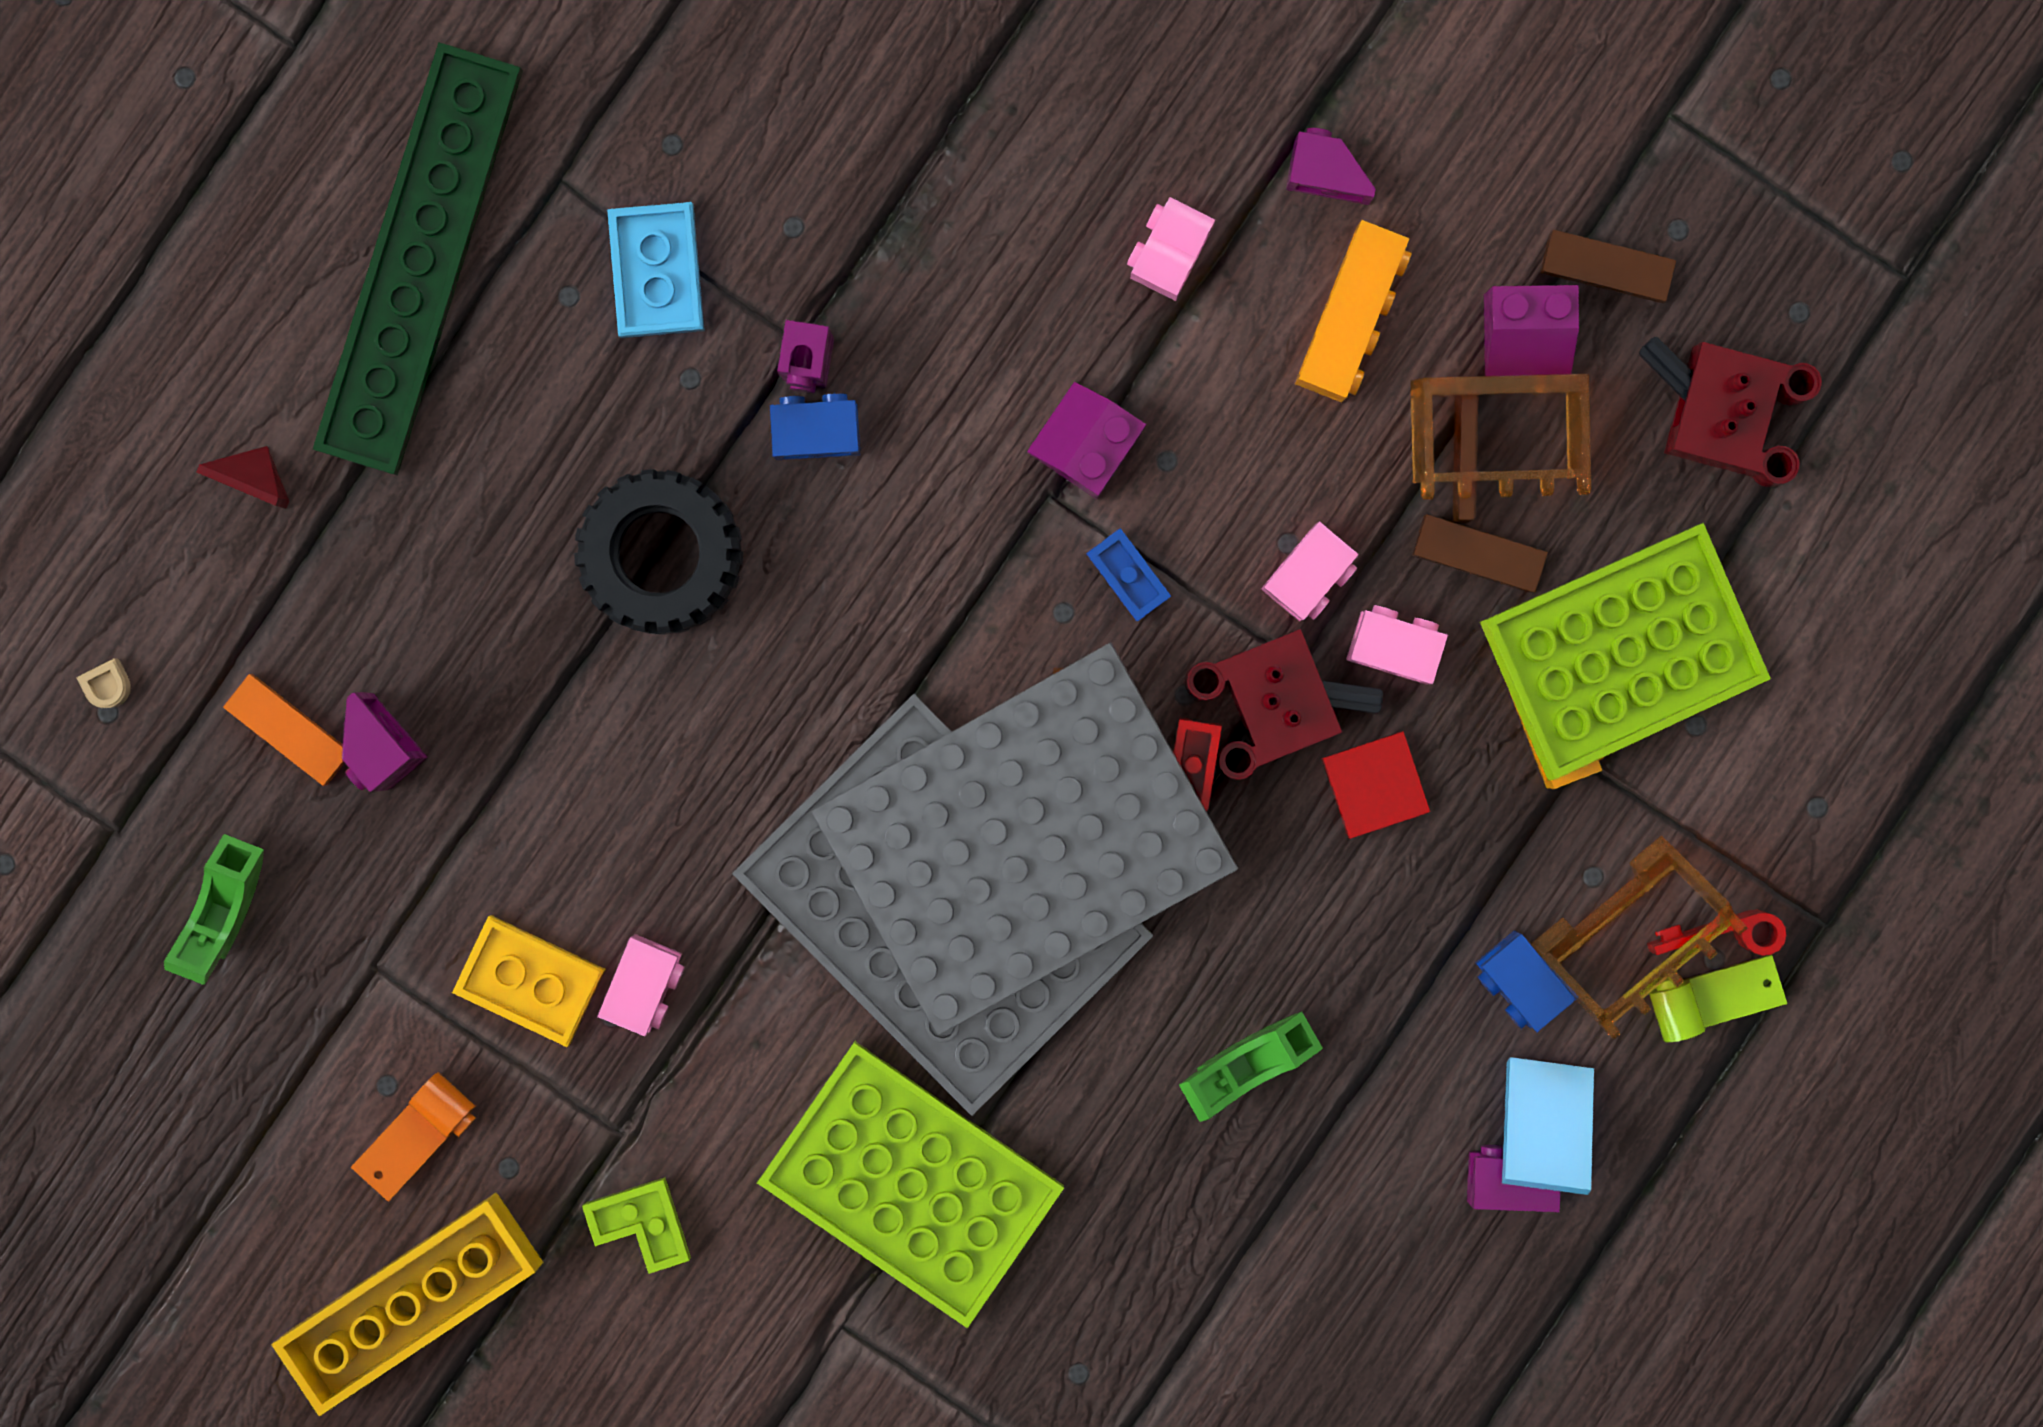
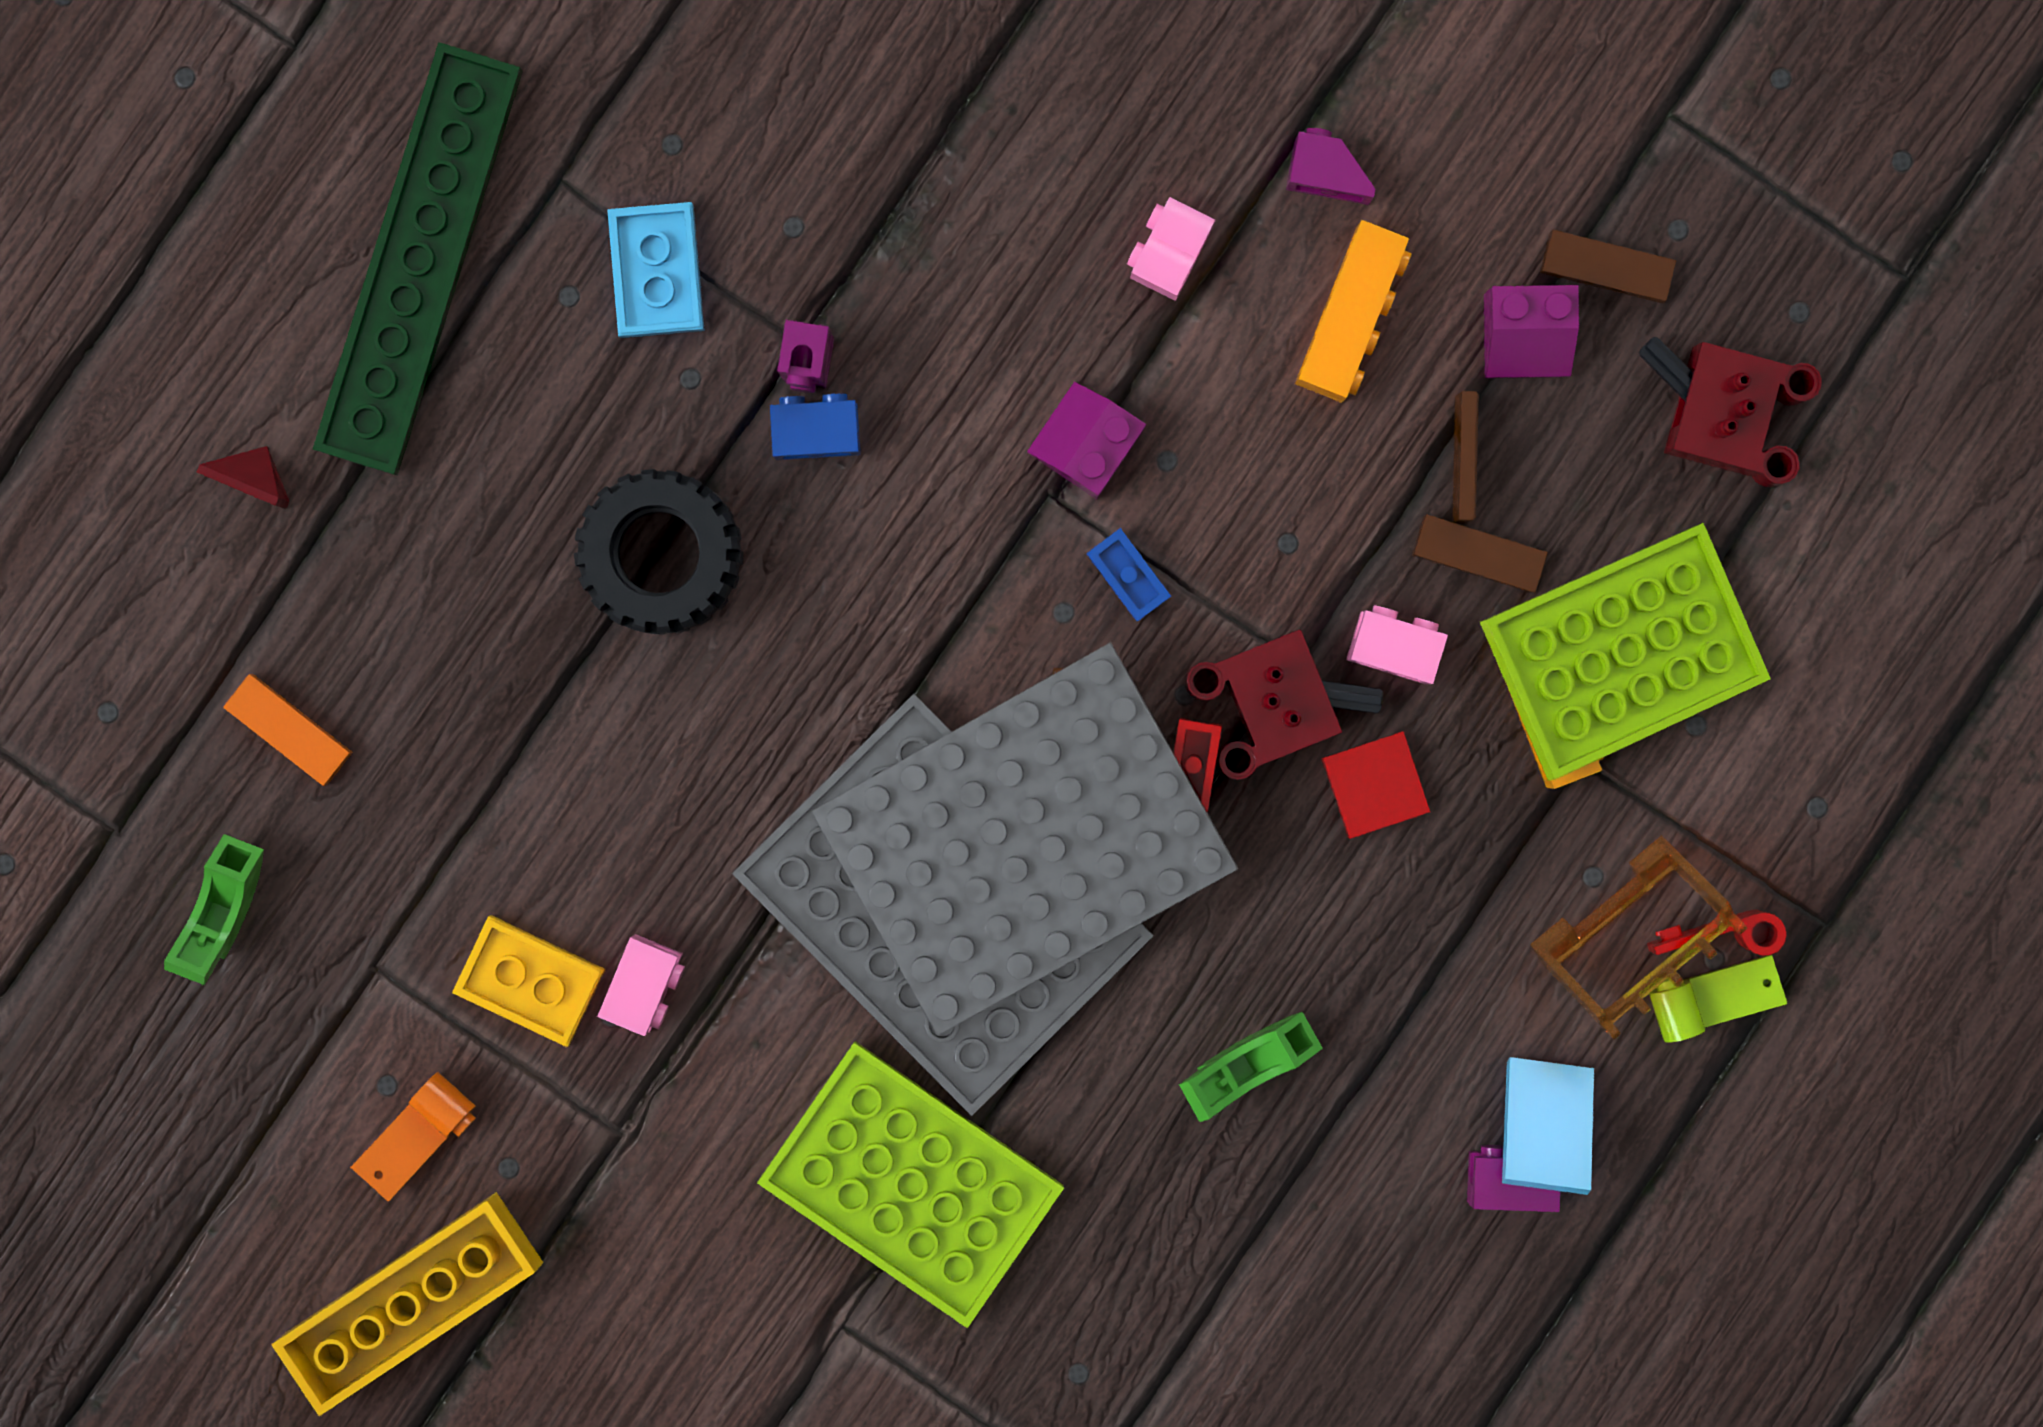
tan tile [76,658,131,708] -> none
magenta slope [342,692,428,792] -> none
lime plate [582,1177,691,1274] -> none
bright pink brick [1261,521,1359,622] -> none
clear orange hinge [1410,374,1591,500] -> none
blue brick [1475,931,1576,1032] -> none

